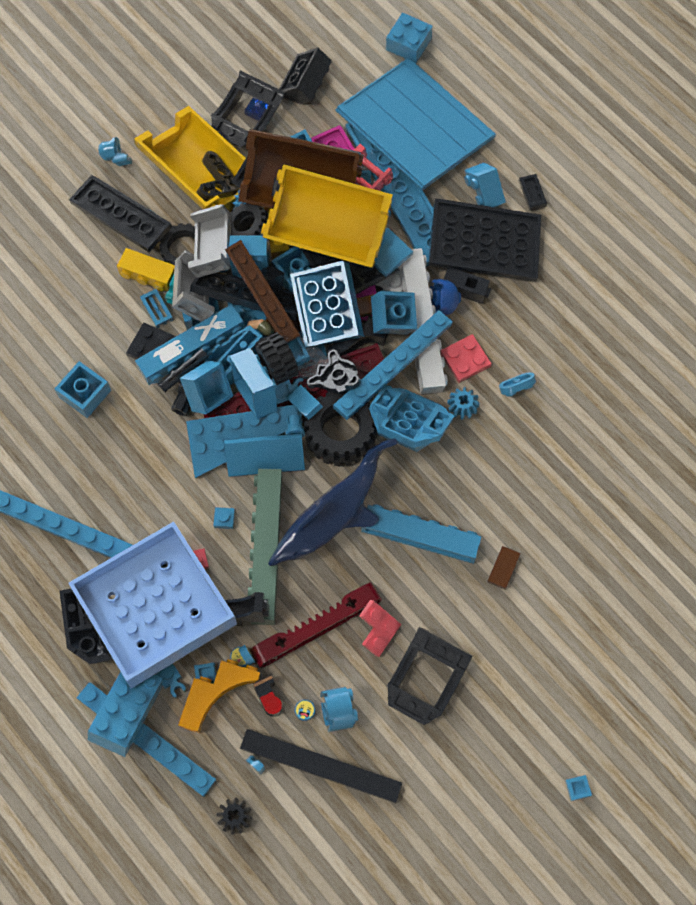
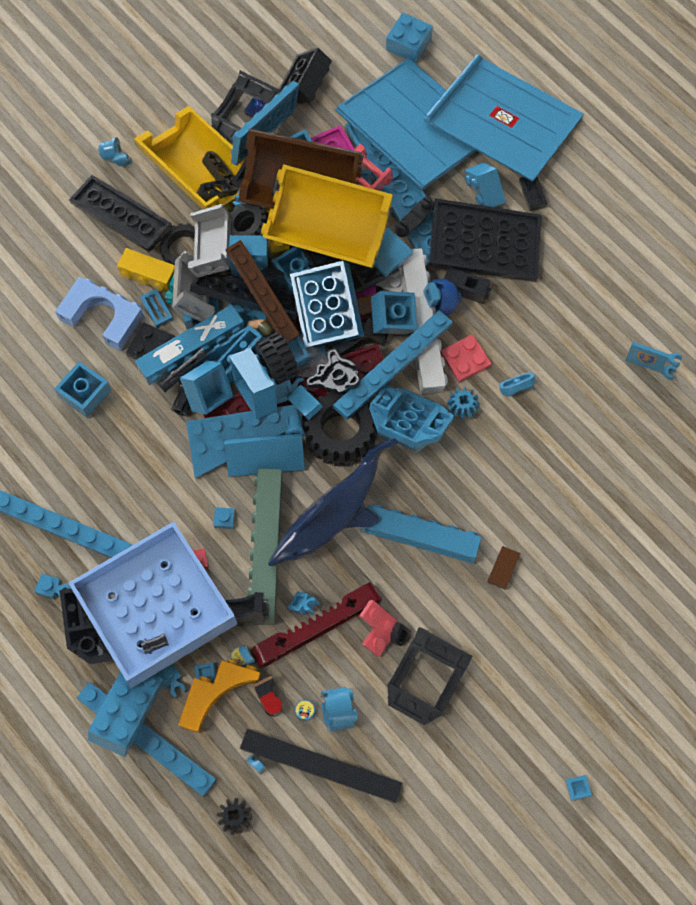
none -> dark azure plate [34,574,71,599]
none -> light blue arch [55,277,144,351]
none -> black pin [141,633,169,654]
none -> dark azure plate [231,81,299,166]
none -> dark azure plate [288,591,320,615]
none -> black tile [390,622,411,646]
none -> black piece [395,196,434,237]
none -> dark azure plate [423,282,441,308]
none -> dark azure door [424,54,584,181]
none -> dark azure flag [625,342,682,380]

